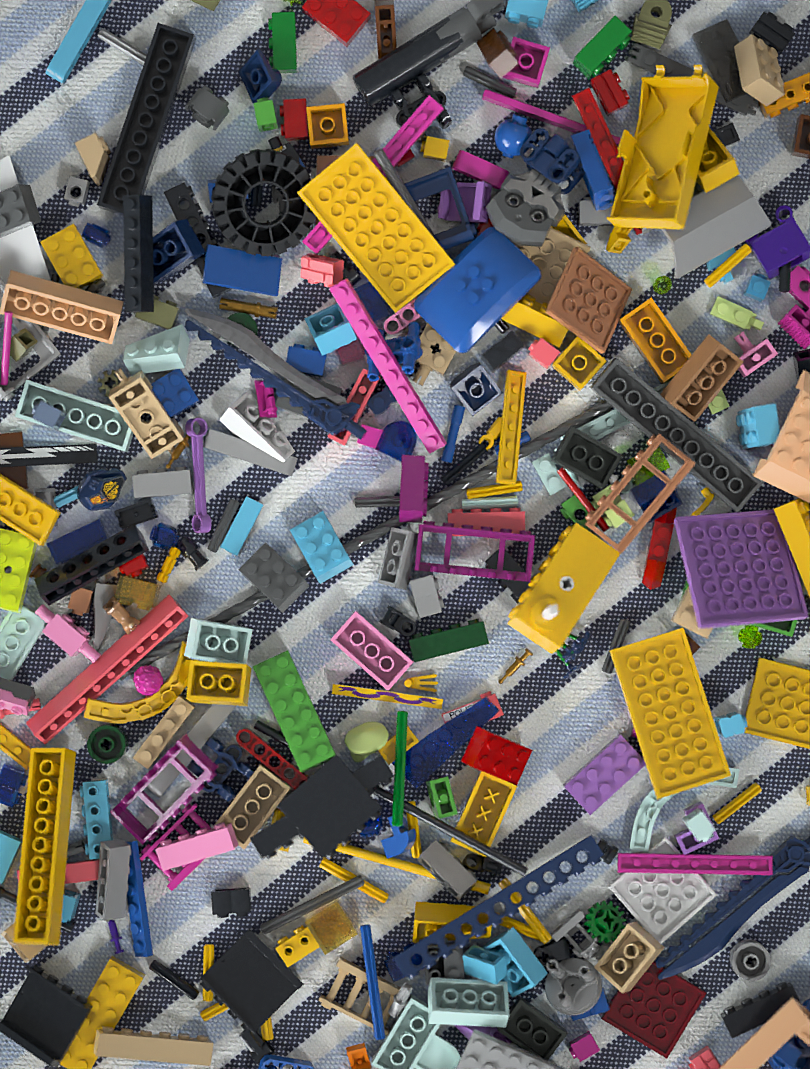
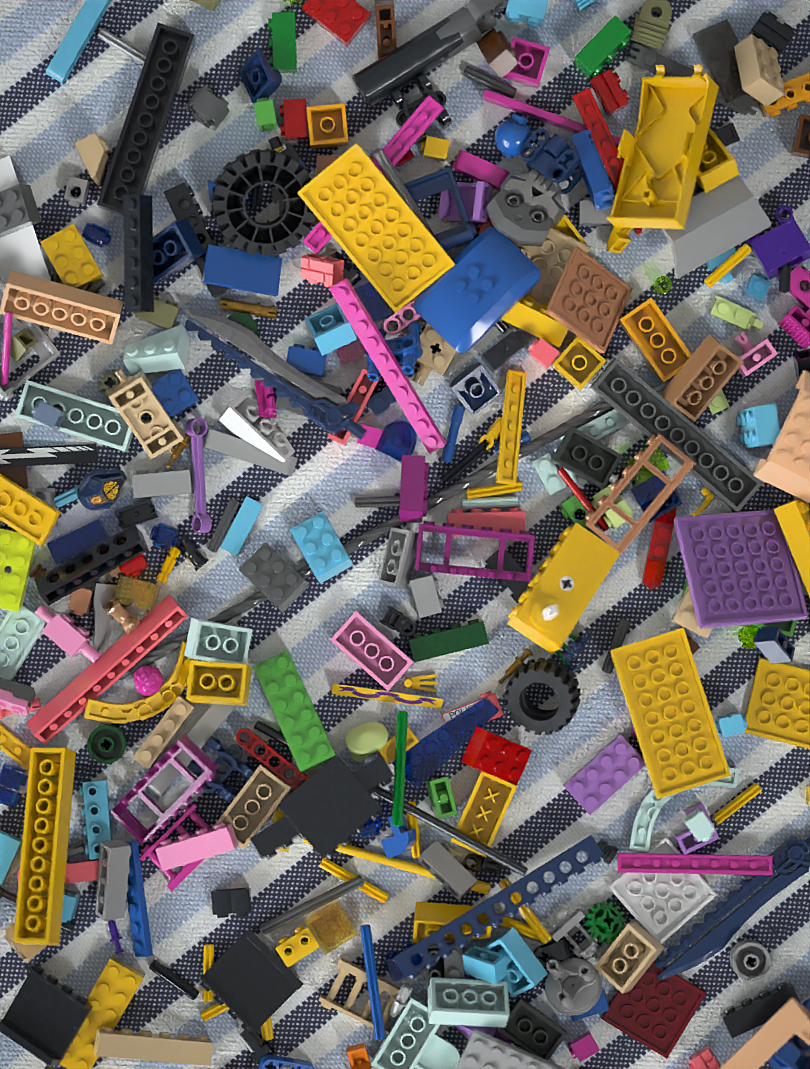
none -> black tyre [504,658,581,735]
none -> dark blue brick [754,626,795,663]

